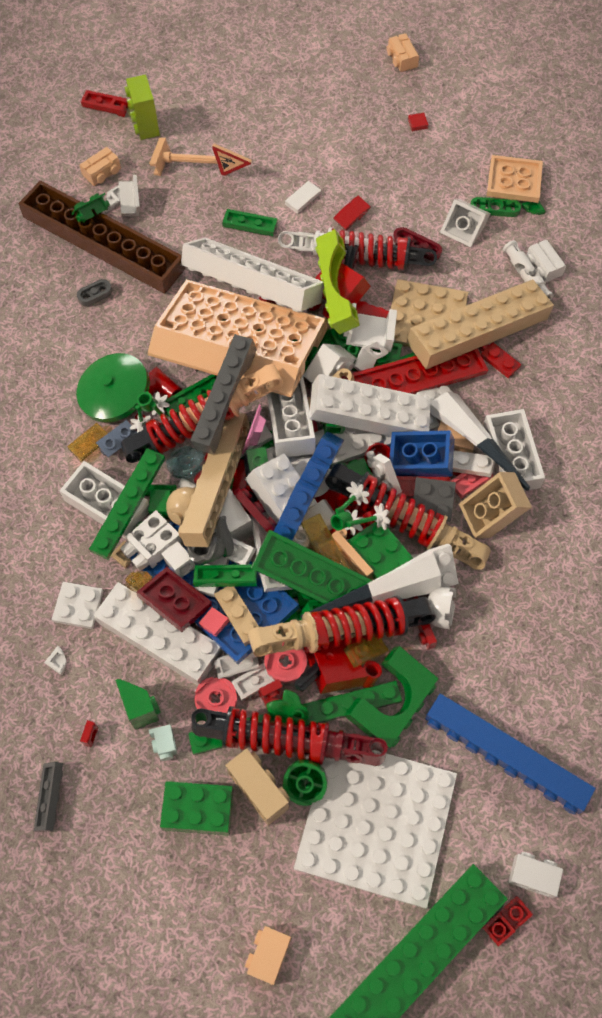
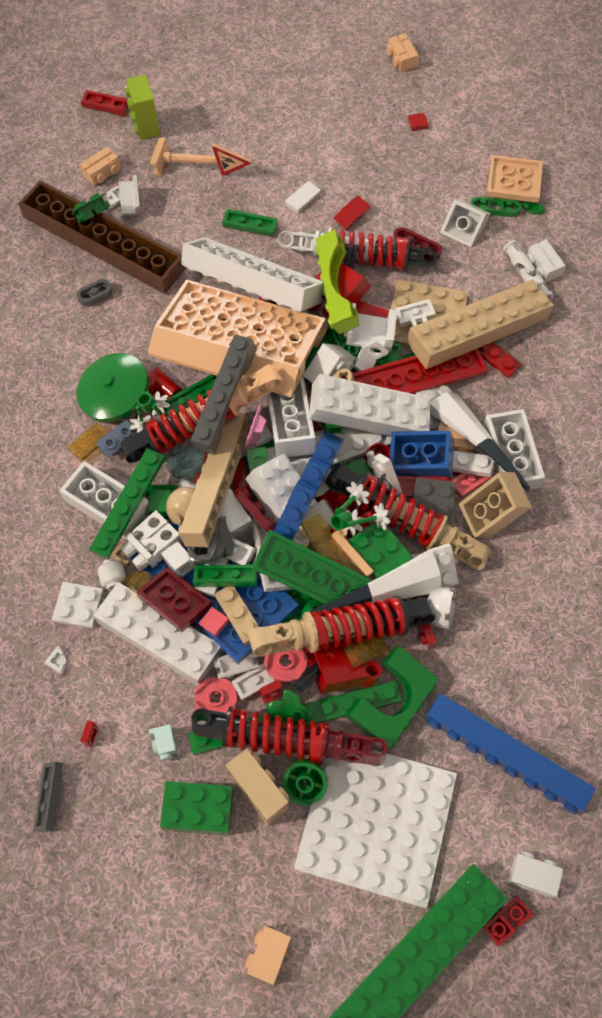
green slope [115,678,161,730] -> none
none -> white head [98,559,126,591]
none -> white hinge [394,299,436,327]

